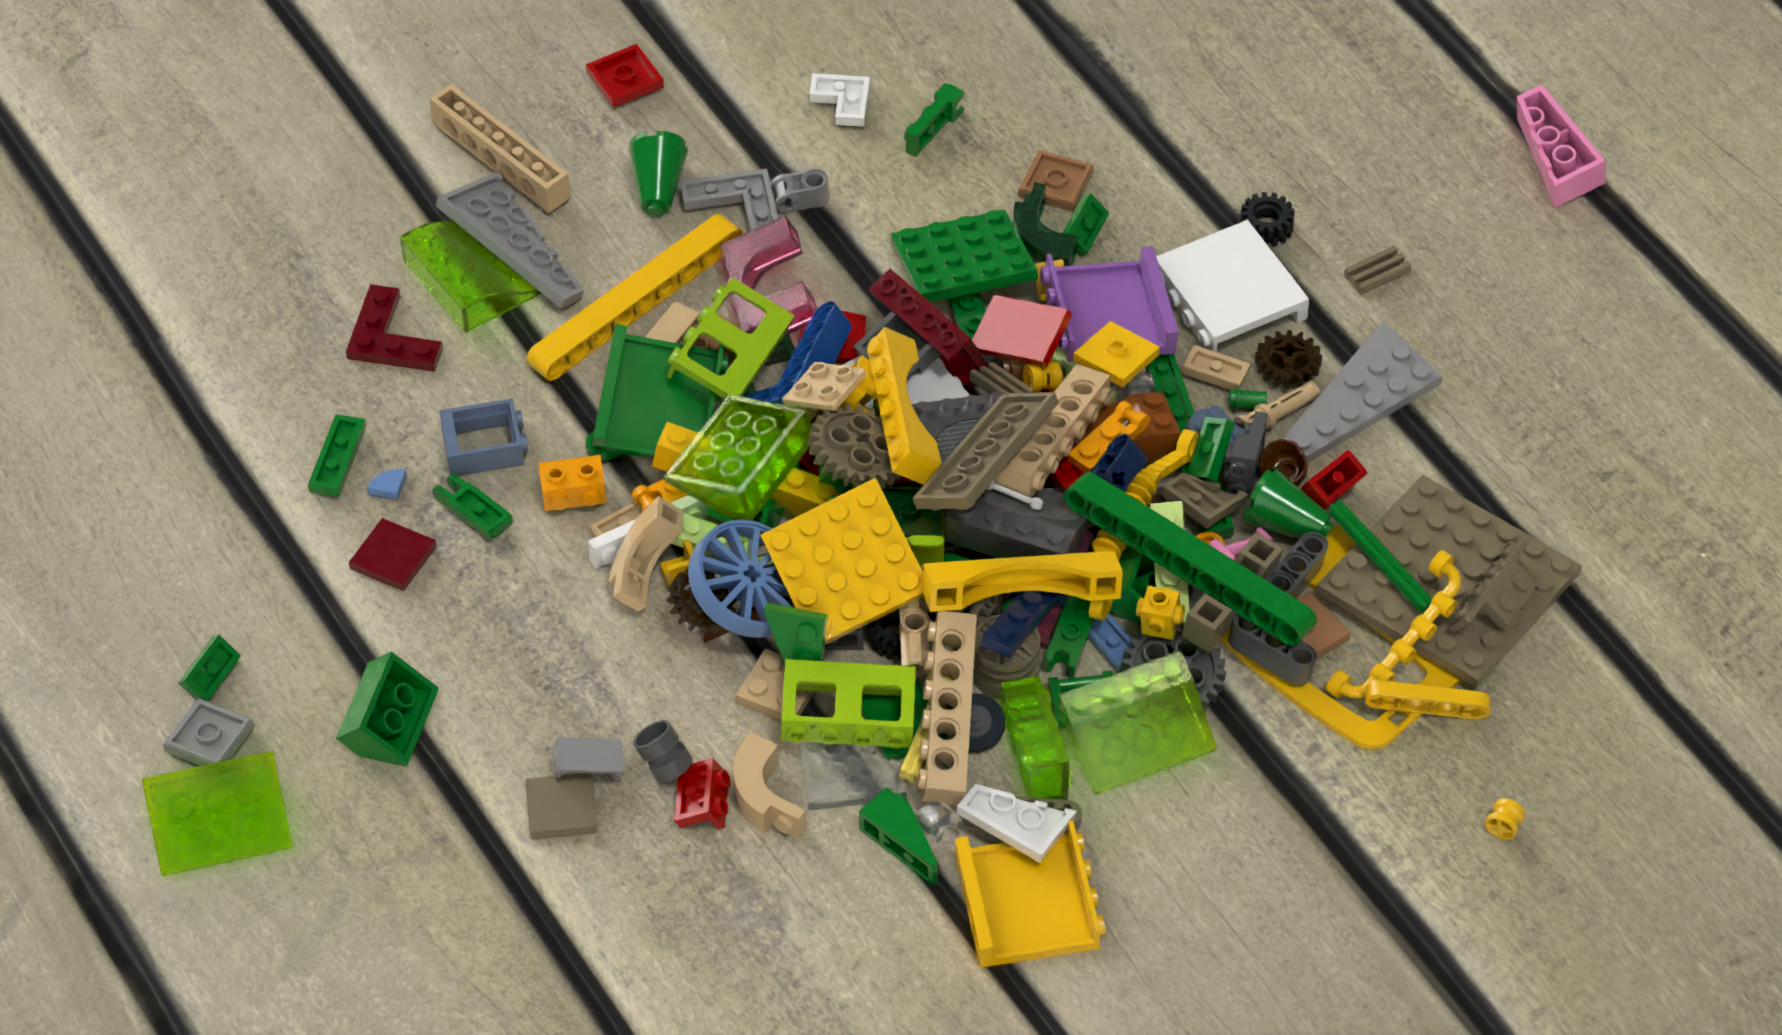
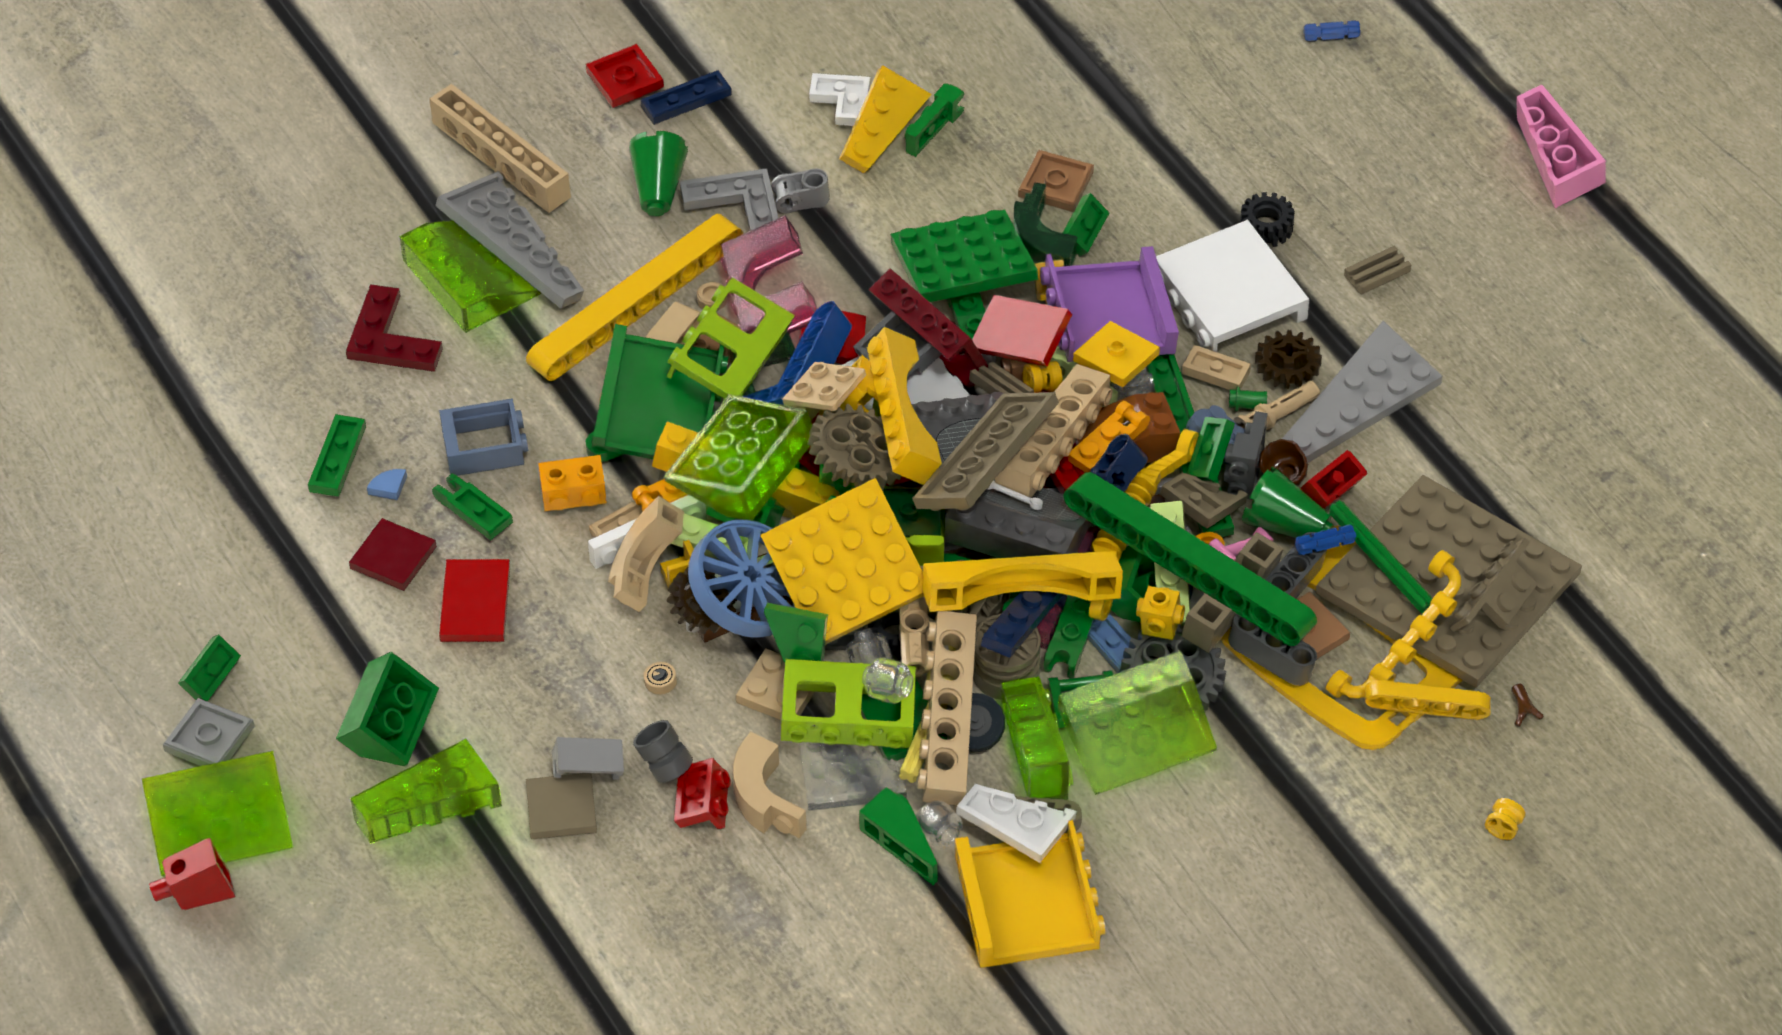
none -> red torso [149,838,235,910]
none -> clear neon green wedge [350,739,502,843]
none -> red tile [439,559,510,642]
none -> dark blue tile [641,70,732,125]
none -> tan tile [644,662,677,694]
none -> tan tile [697,282,727,310]
none -> yellow wing [839,65,932,173]
none -> clear head [846,628,892,665]
none -> clear head [862,657,914,704]
none -> blue axle [1295,525,1356,555]
none -> blue axle [1304,20,1360,41]
none -> reddish brown bar [1512,684,1544,727]

